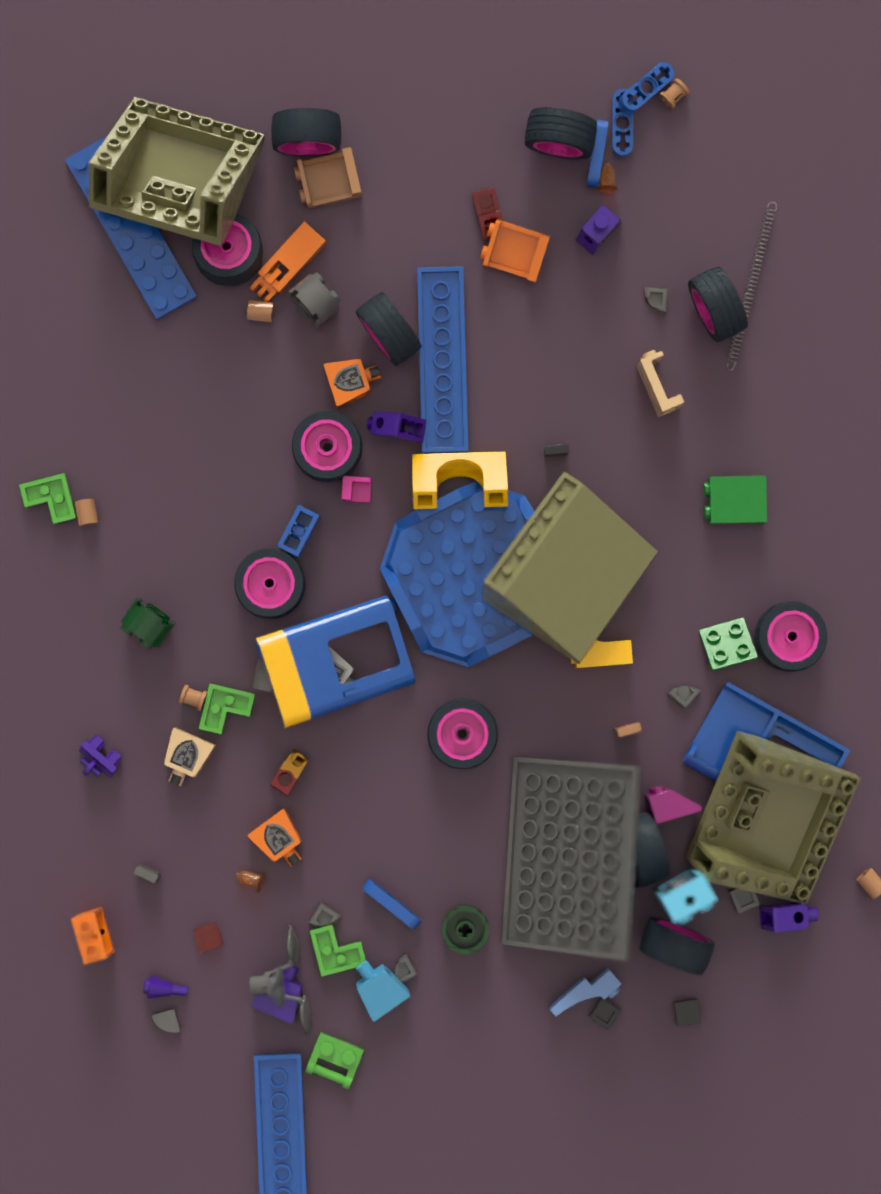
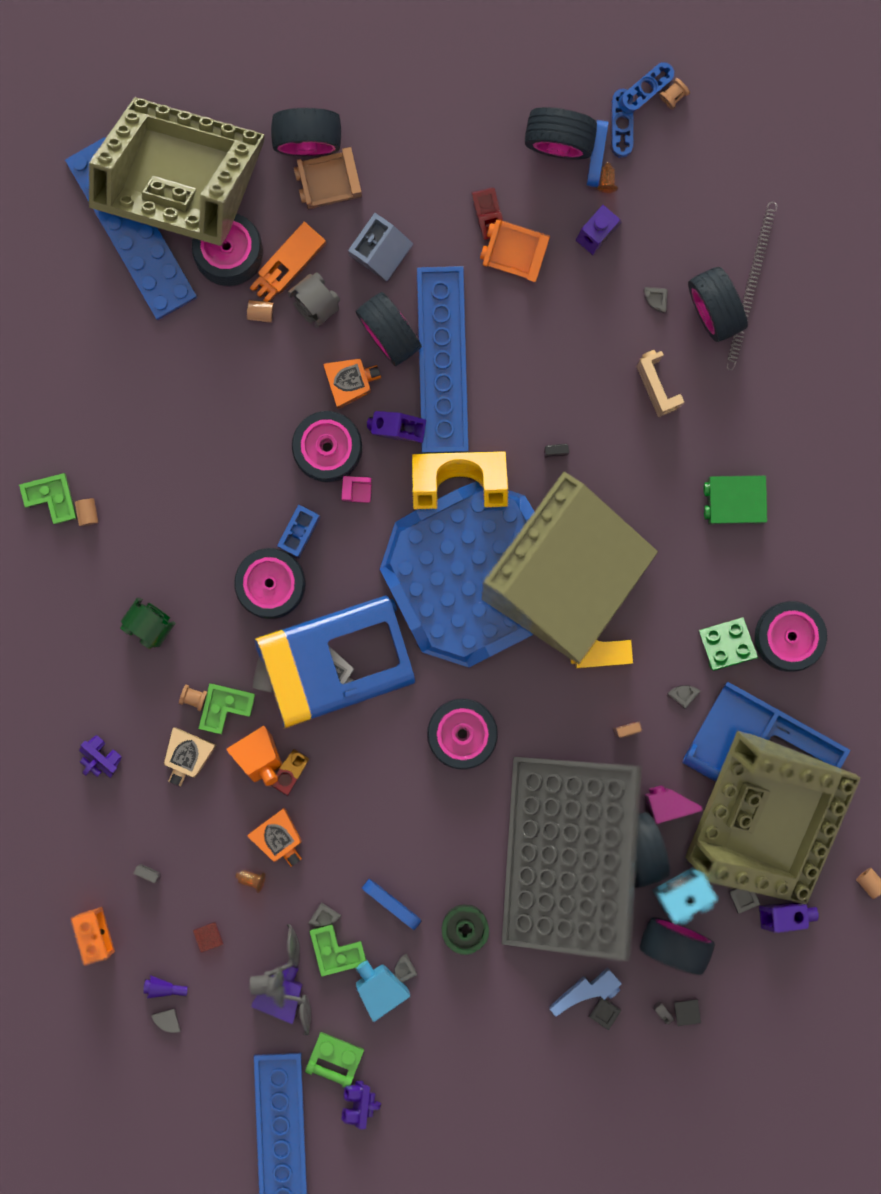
none -> orange torso [227,726,282,786]
none -> dark purple hips [341,1081,381,1129]
none -> sand blue slope [348,213,413,282]
none -> dark grey tile [654,1001,675,1024]

